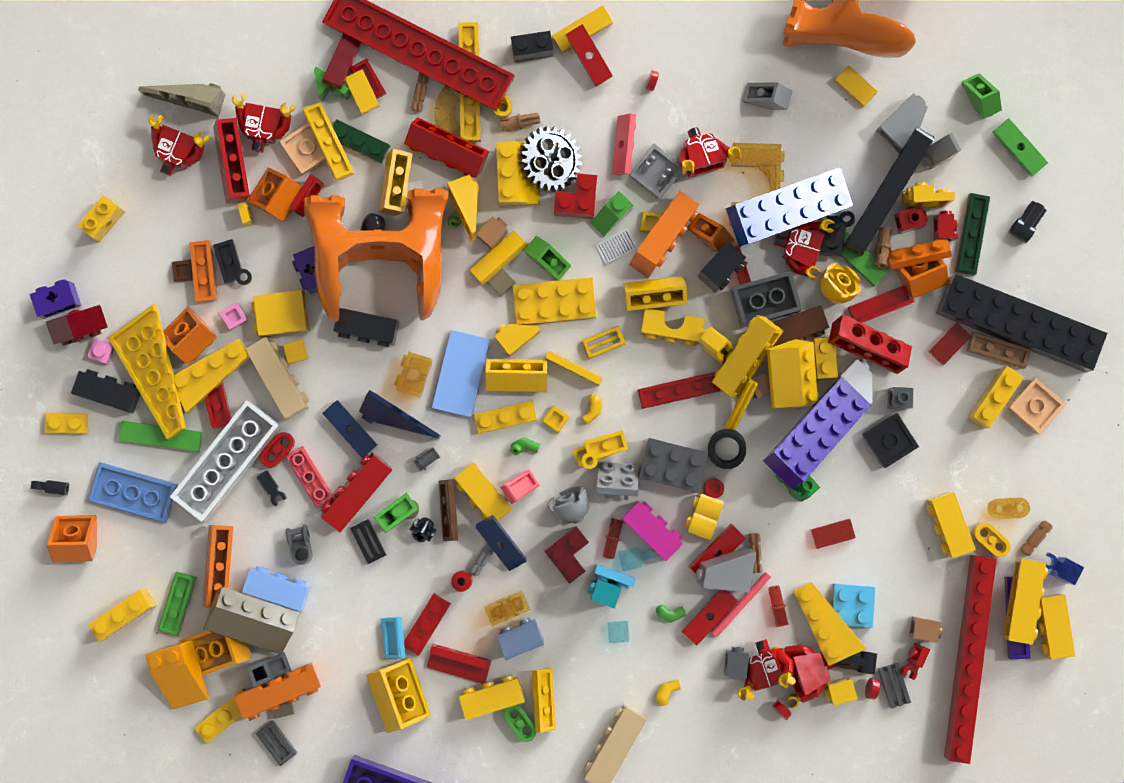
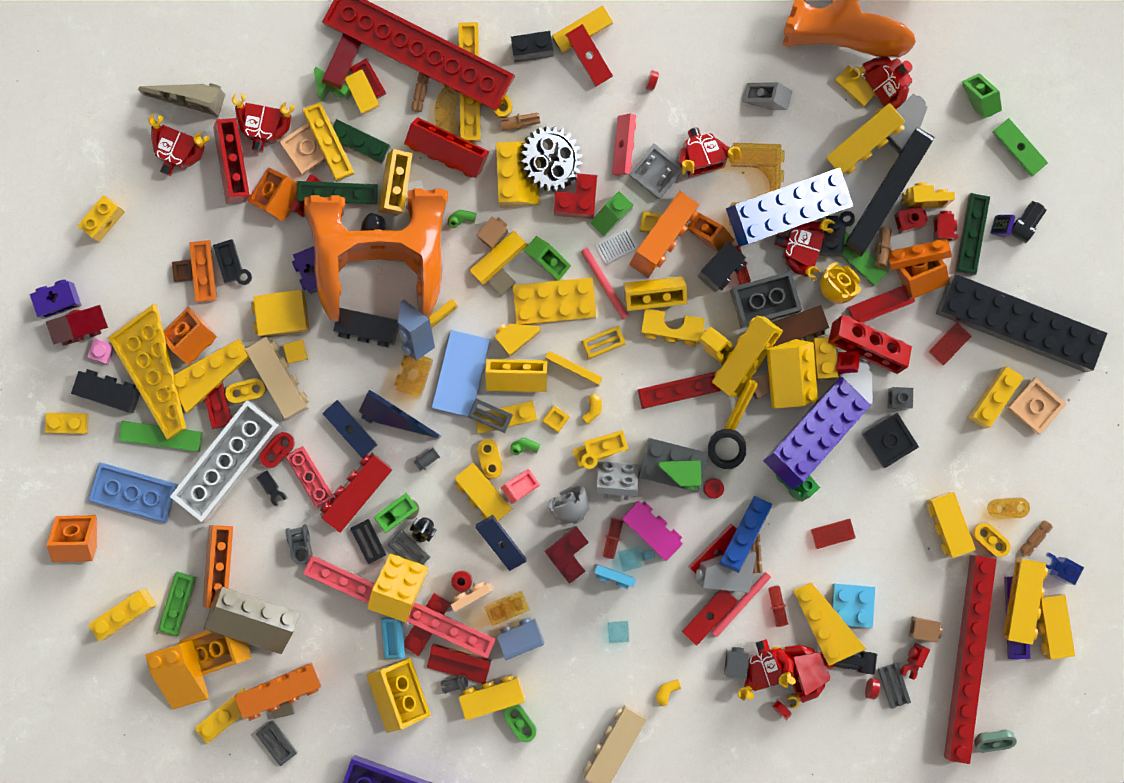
black bar [30,480,69,495] -> none
bright pink plate [220,303,248,331] -> none
yellow tile [237,202,253,227] -> none
light blue brick [242,566,311,611] -> none
dark grey brick [246,652,292,687] -> none
reddish brown tile [439,479,458,541] -> none
yellow slope [447,174,480,242] -> none
light grey axle [470,543,493,576] -> none
yellow plate [532,668,556,733] -> none
teal brick [588,577,622,609] -> none
bright green arm [656,605,687,623] -> none
yellow brick [684,494,724,541] -> none
yellow brick [824,677,858,706] -> none
light grey slope [922,133,961,169] -> none
medium nougat tile [966,331,1031,369] -> none
none -> yellow plate [225,378,267,404]
none -> dark green tile [296,181,378,204]
none -> coral plate [303,555,496,658]
none -> yellow brick [367,553,429,623]
none -> dark grey tile [387,529,430,565]
none -> sand blue slope [398,300,435,361]
none -> yellow tile [428,299,458,329]
none -> dark grey pin [441,674,468,694]
none -> light nougat plate [451,581,493,612]
none -> dark grey tile [468,398,513,433]
none -> yellow plate [478,439,503,479]
none -> coral bar [581,248,629,320]
none -> bright green slope [658,460,702,490]
none -> blue plate [720,496,772,573]
none -> yellow brick [826,103,906,175]
none -> red plate [836,351,860,374]
none -> red torso [849,57,913,115]
none -> sand green plate [974,730,1017,753]
none -> slope [991,215,1015,238]

